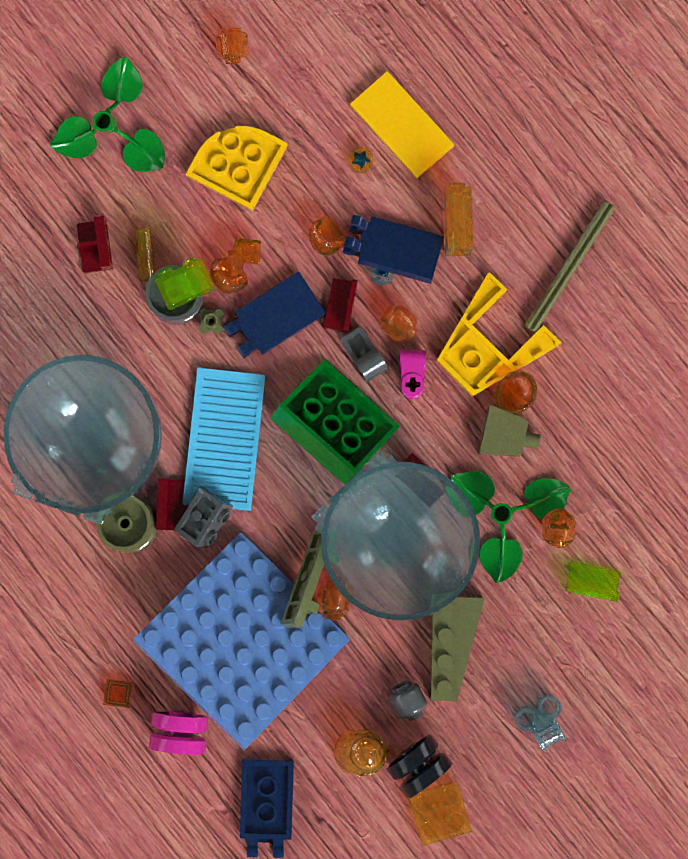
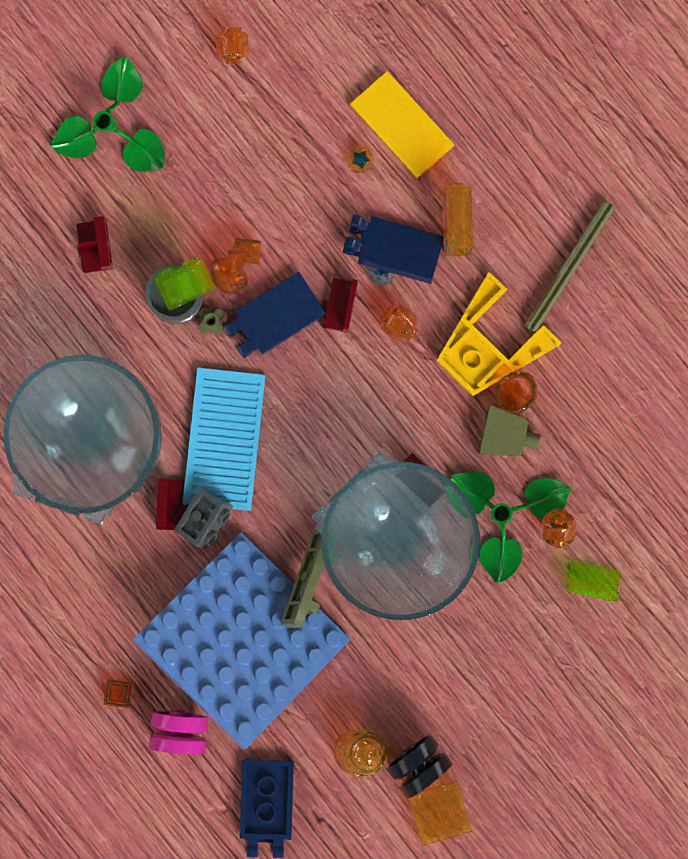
olive wheel [96,495,157,553] -> none
clear yellow pin [135,228,155,281] -> none
yellow plate [185,126,288,211] -> none
green slope [270,359,400,486] -> none
clear orange hair [308,215,345,256] -> none
clear orange head [316,580,350,620] -> none
dark grey plate [340,326,388,383] -> none
dark grey head [389,680,427,721] -> none
dark pink piece [399,350,426,399] -> none
olive wedge [430,596,485,701] -> none
clear light blue piece [514,694,566,752] -> none

